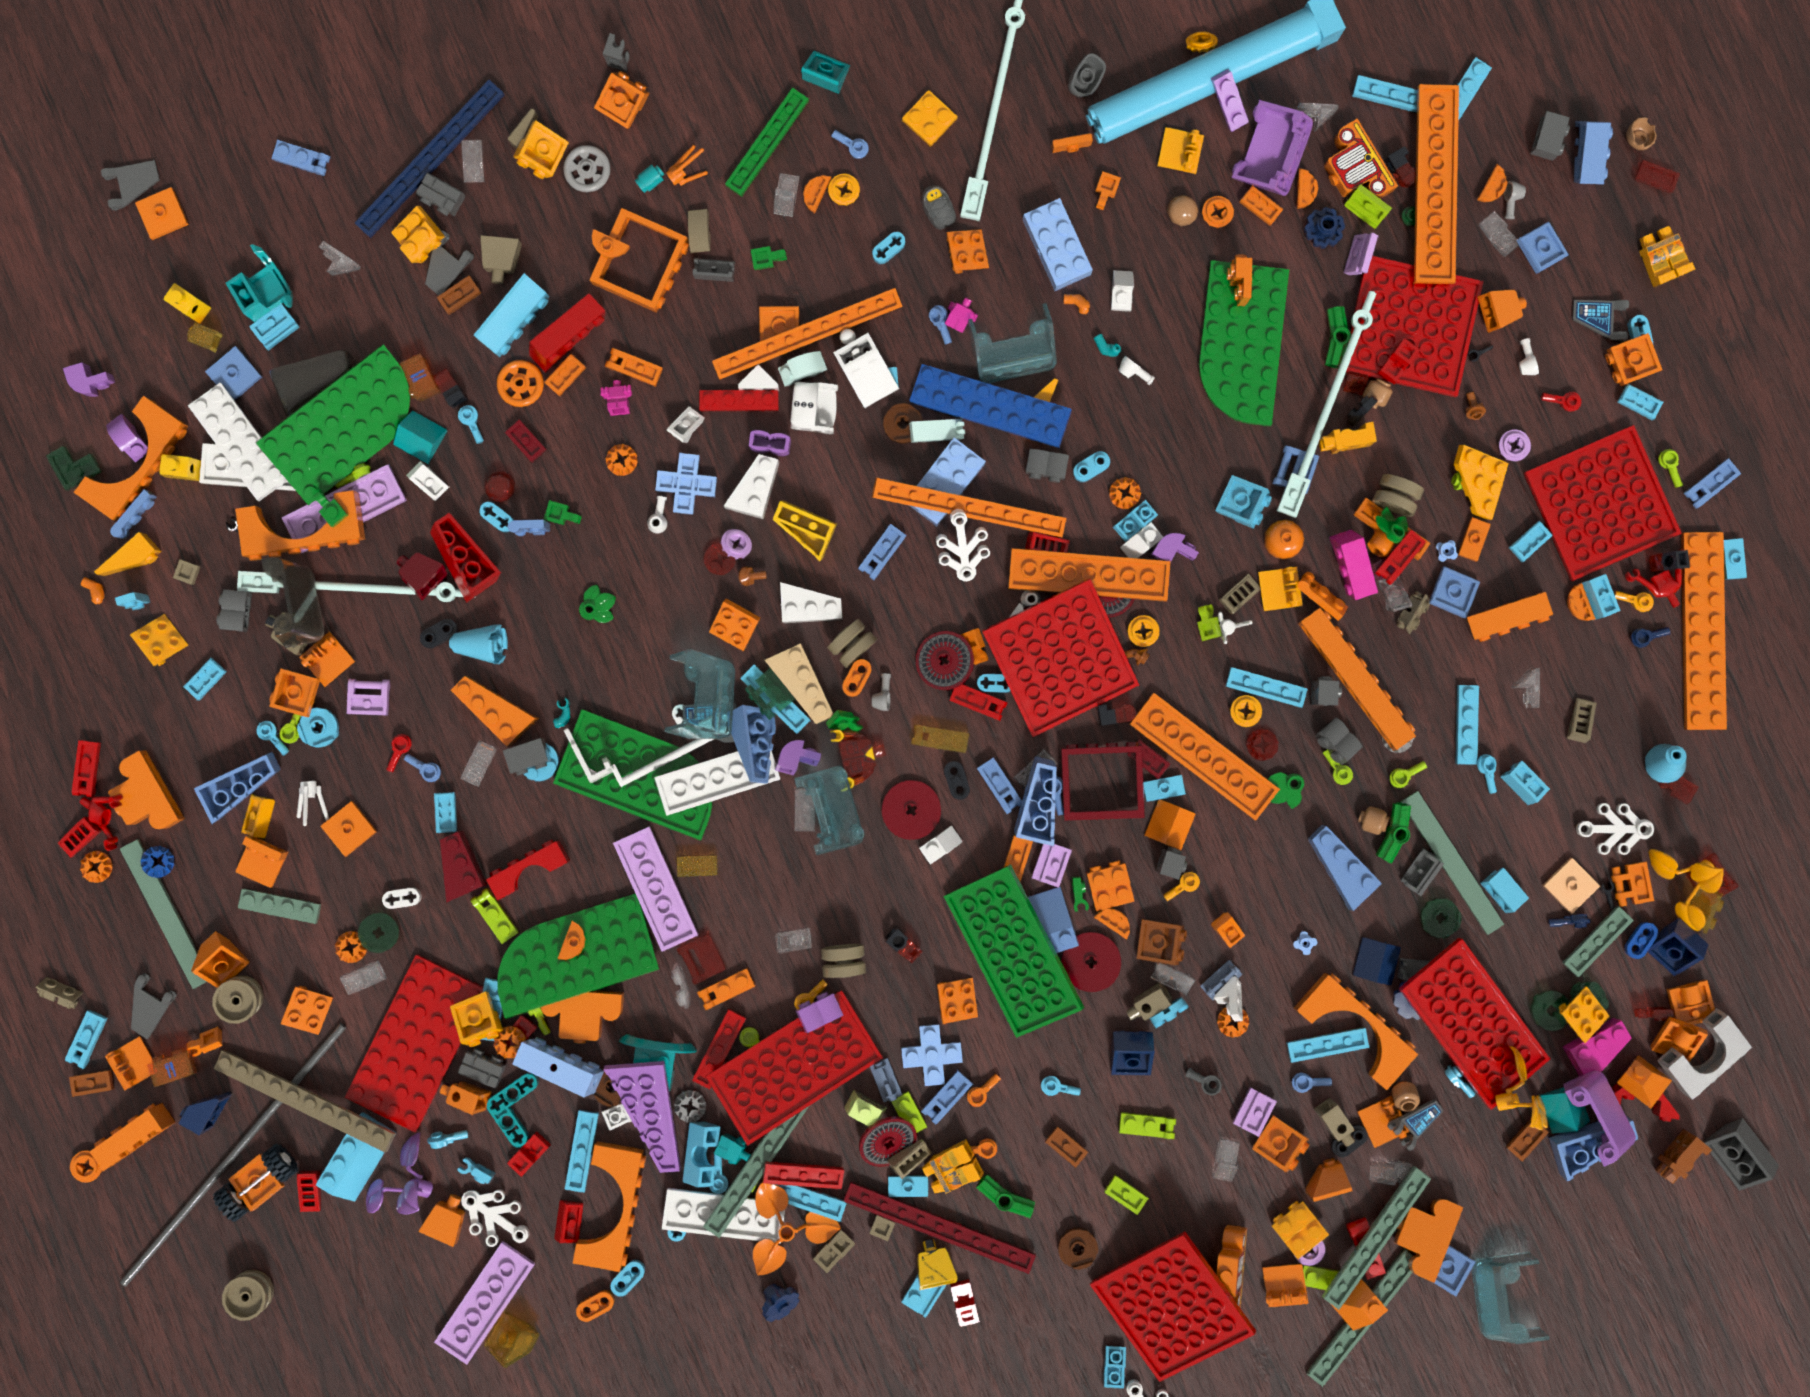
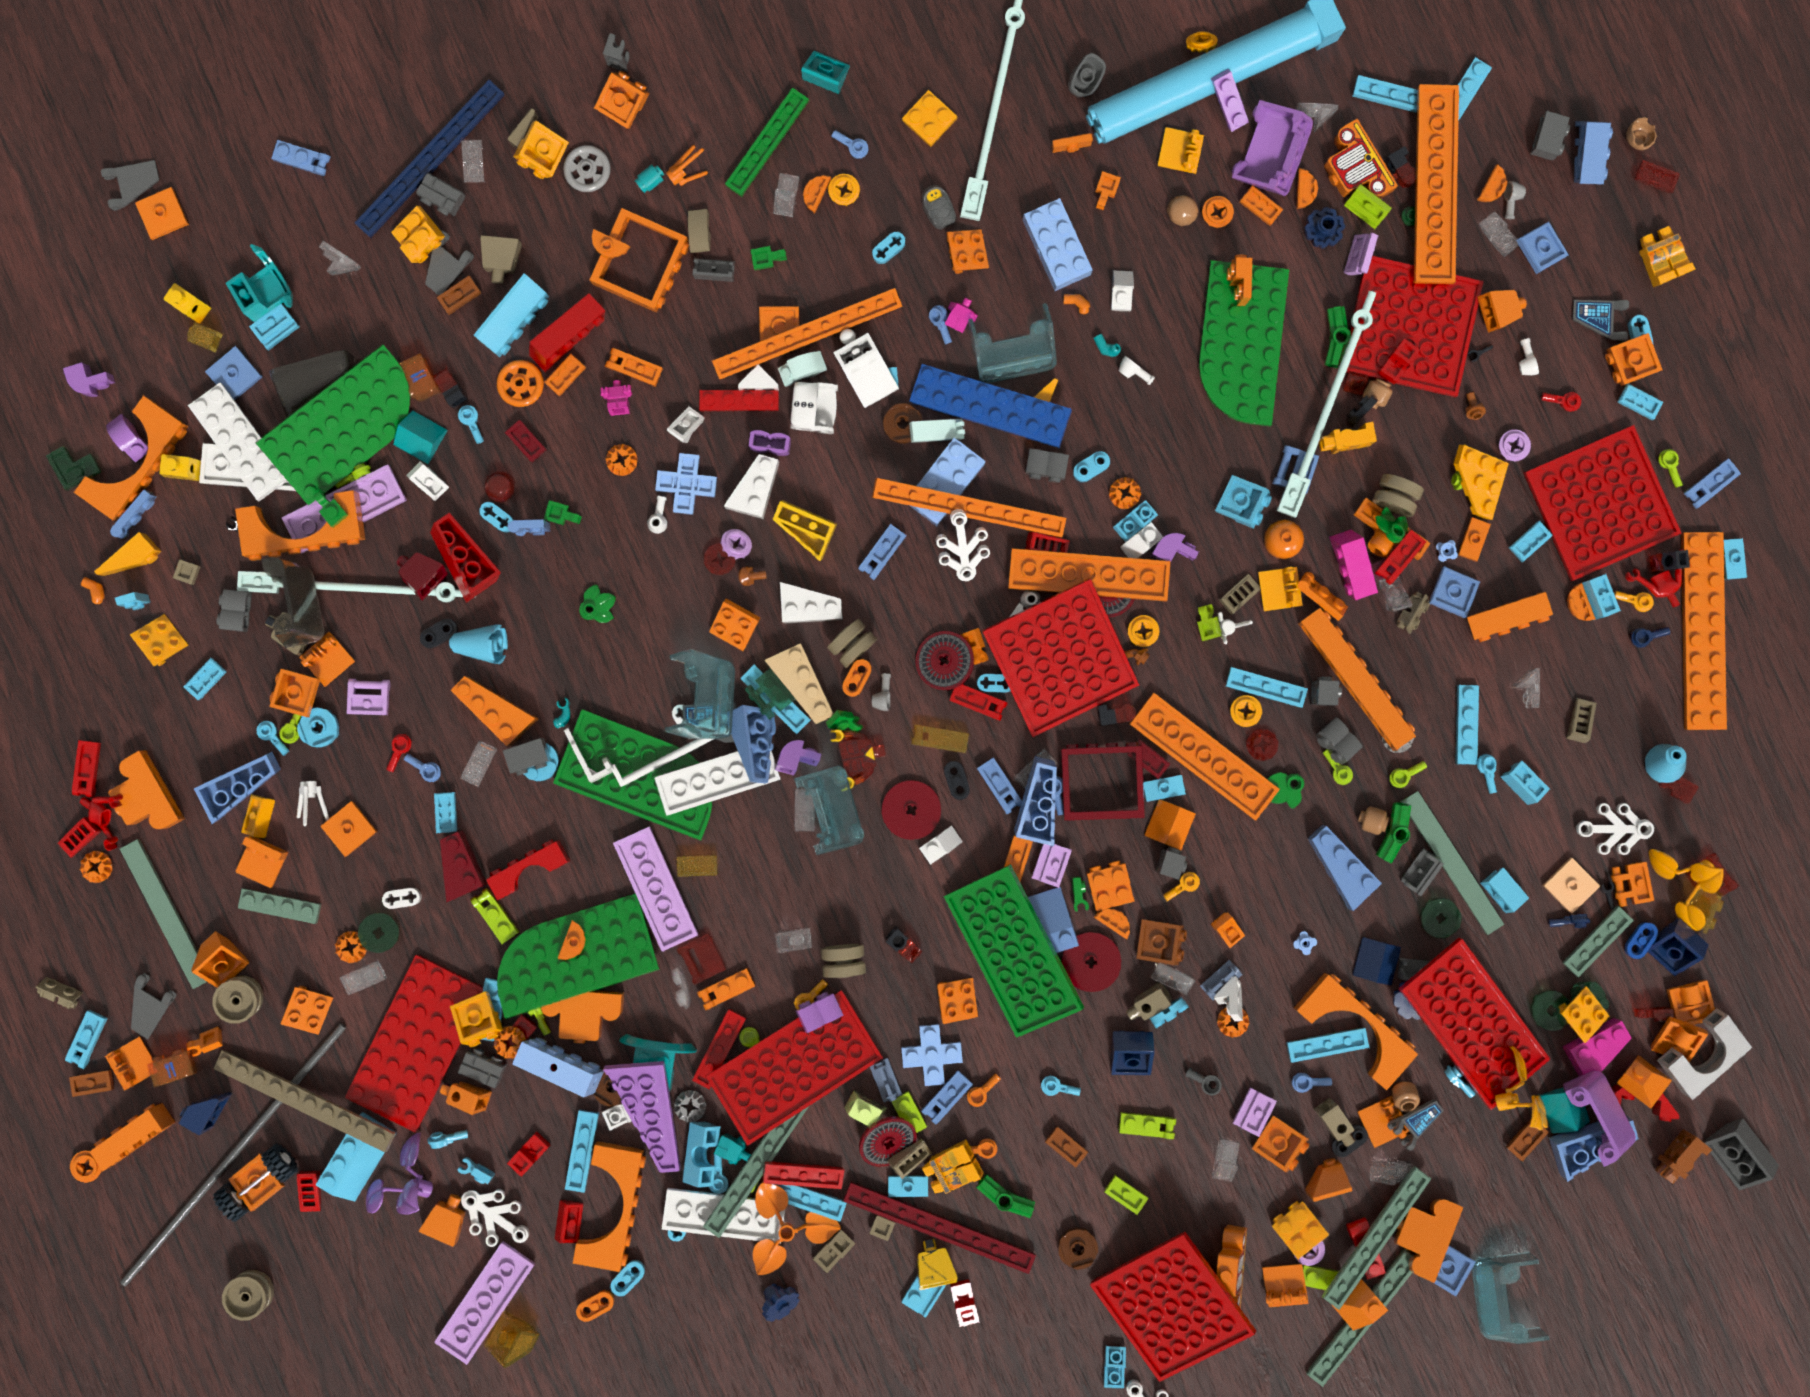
blue gear [141,846,174,878] -> none
teal beam [487,1072,539,1147] -> none

